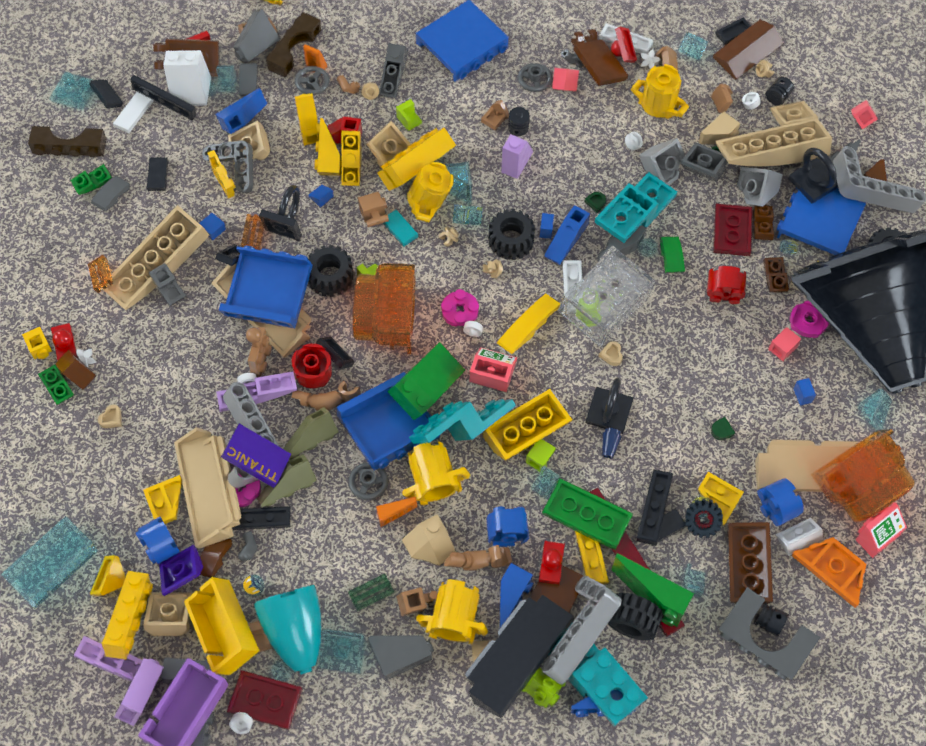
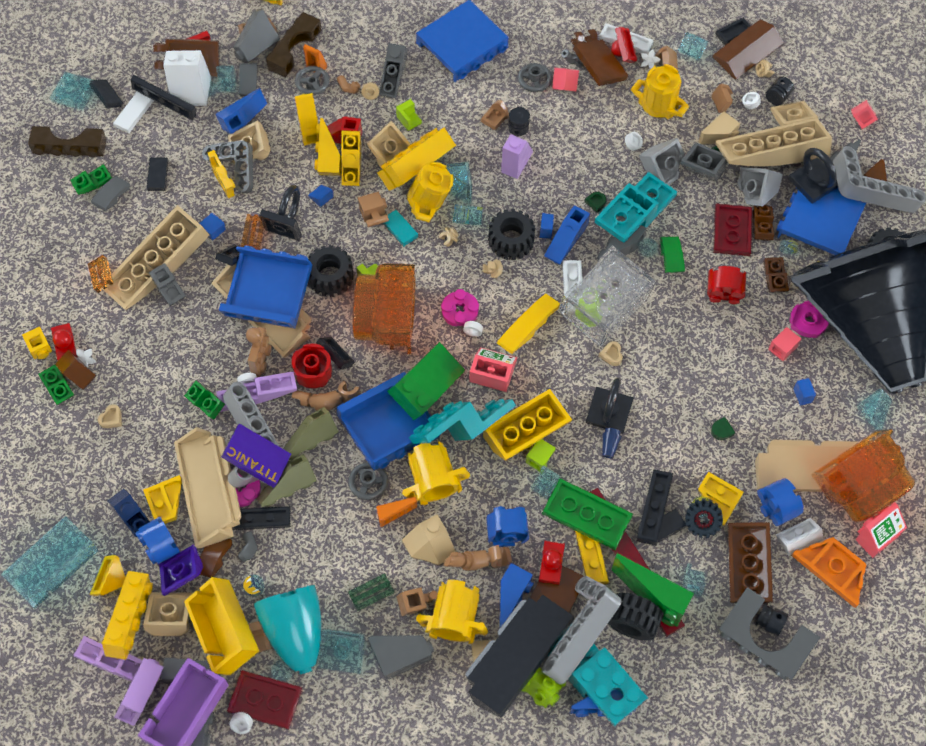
none -> dark blue slope [107,488,150,537]
none -> green slope [184,380,225,420]

